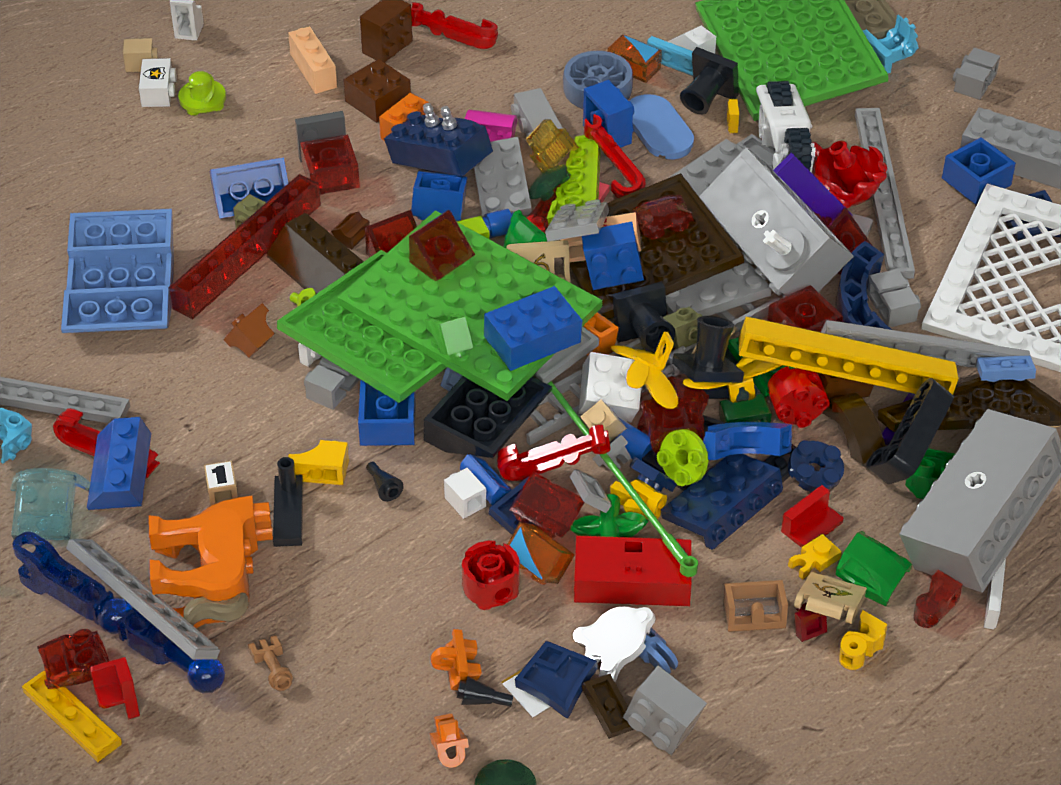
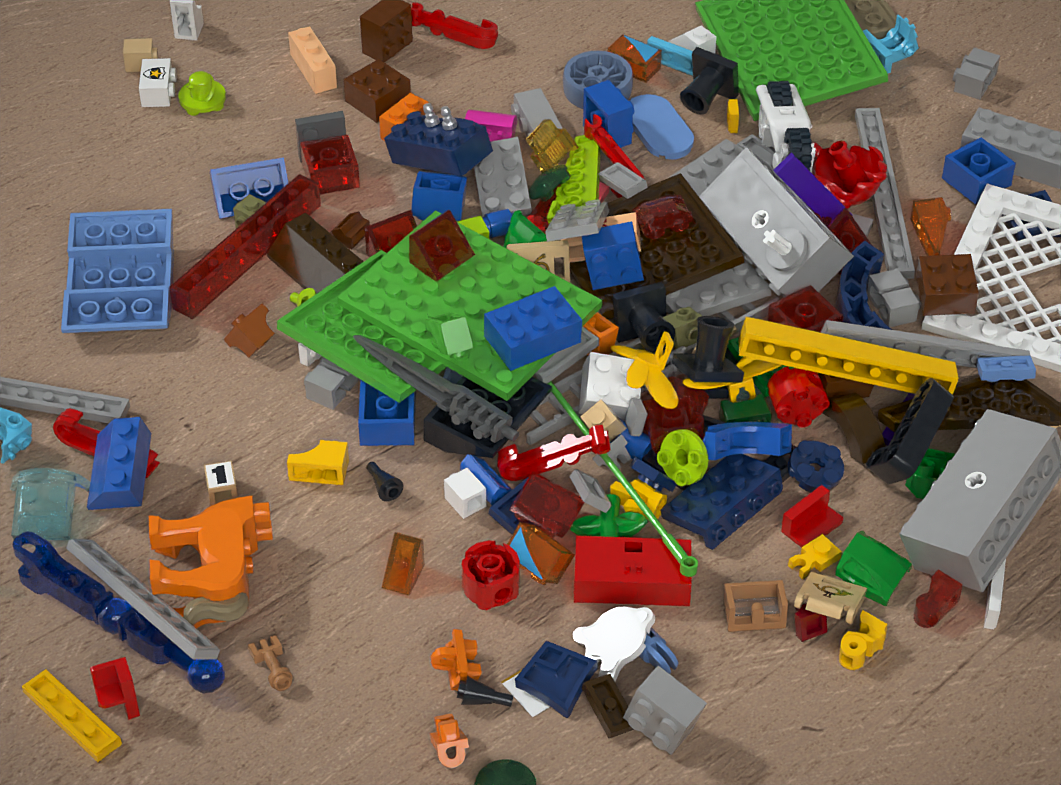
clear red slope [37,629,110,689] -> none
black piece [273,457,303,547] -> none
none -> dark grey piece [353,335,519,443]
none -> clear orange slope [382,532,425,595]
none -> light grey tile [598,162,648,199]
none -> light grey tile [625,398,647,436]
none -> clear orange slope [910,197,951,256]
none -> reddish brown brick [916,254,979,316]

